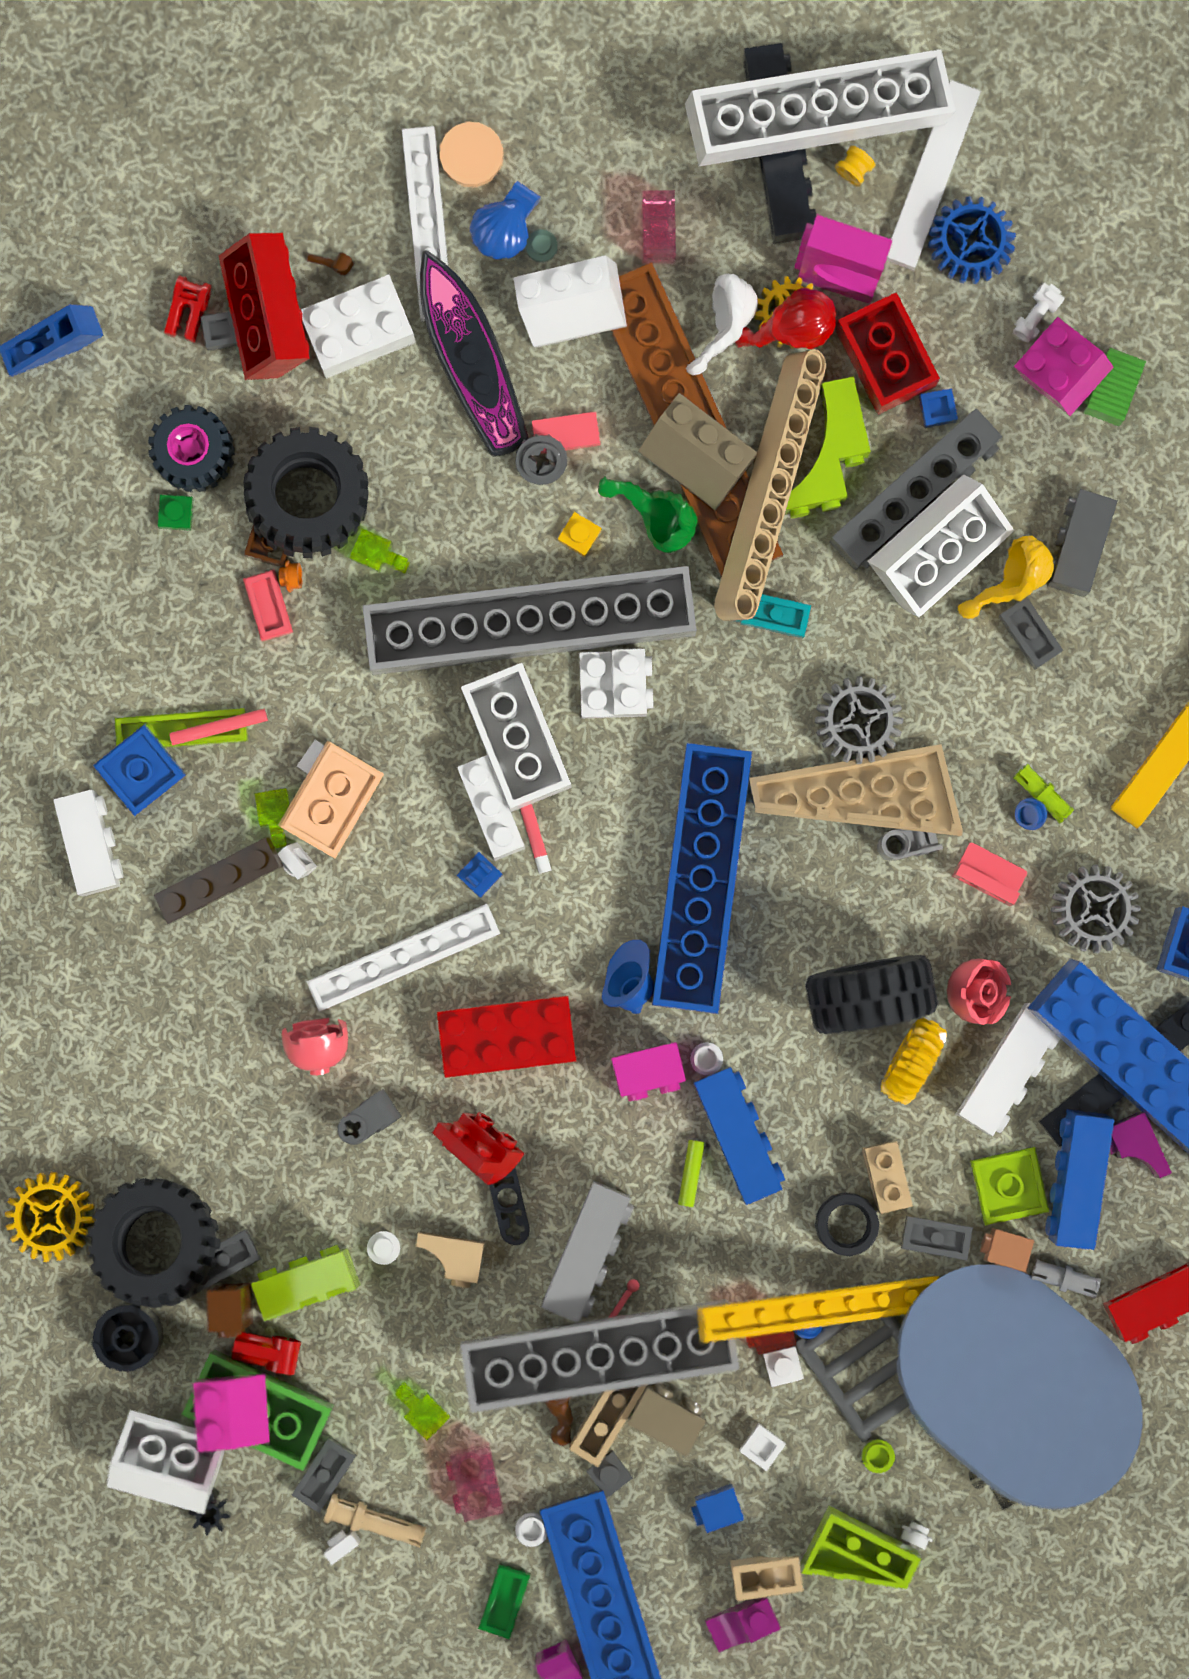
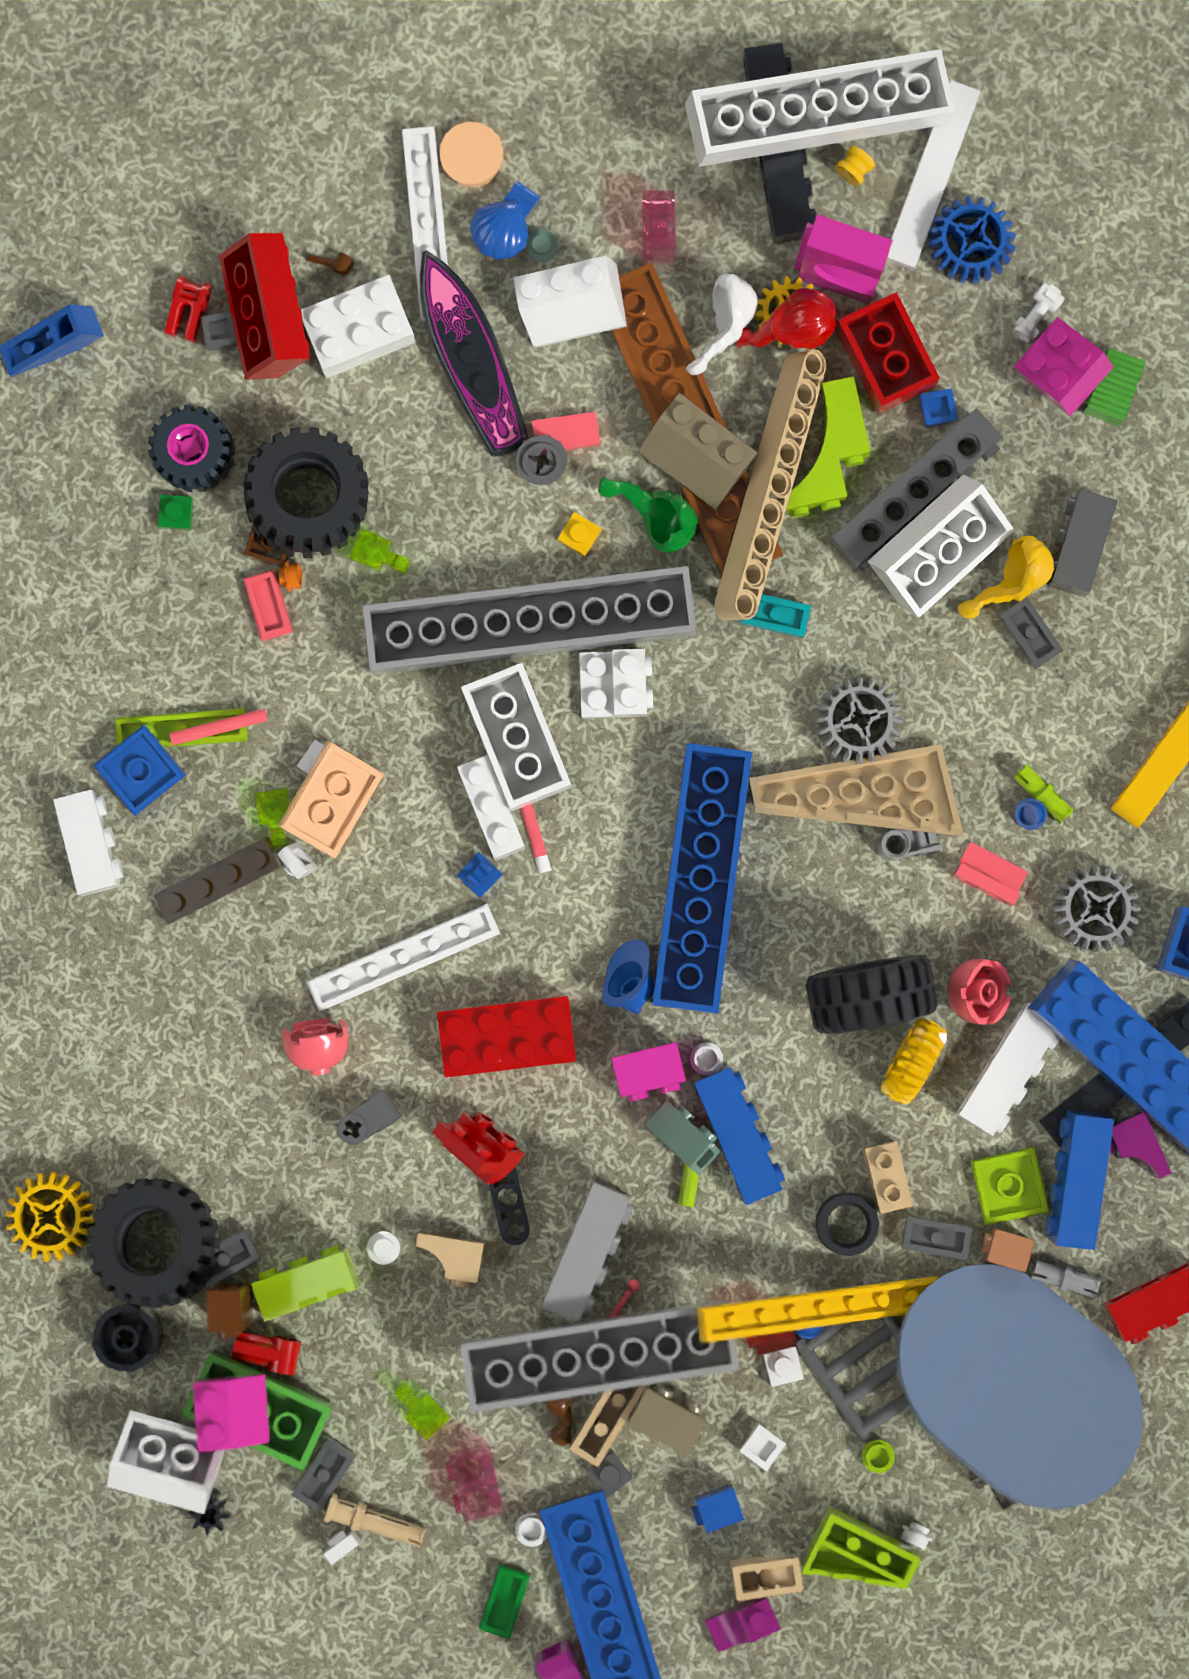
none -> sand green brick [645,1101,721,1175]

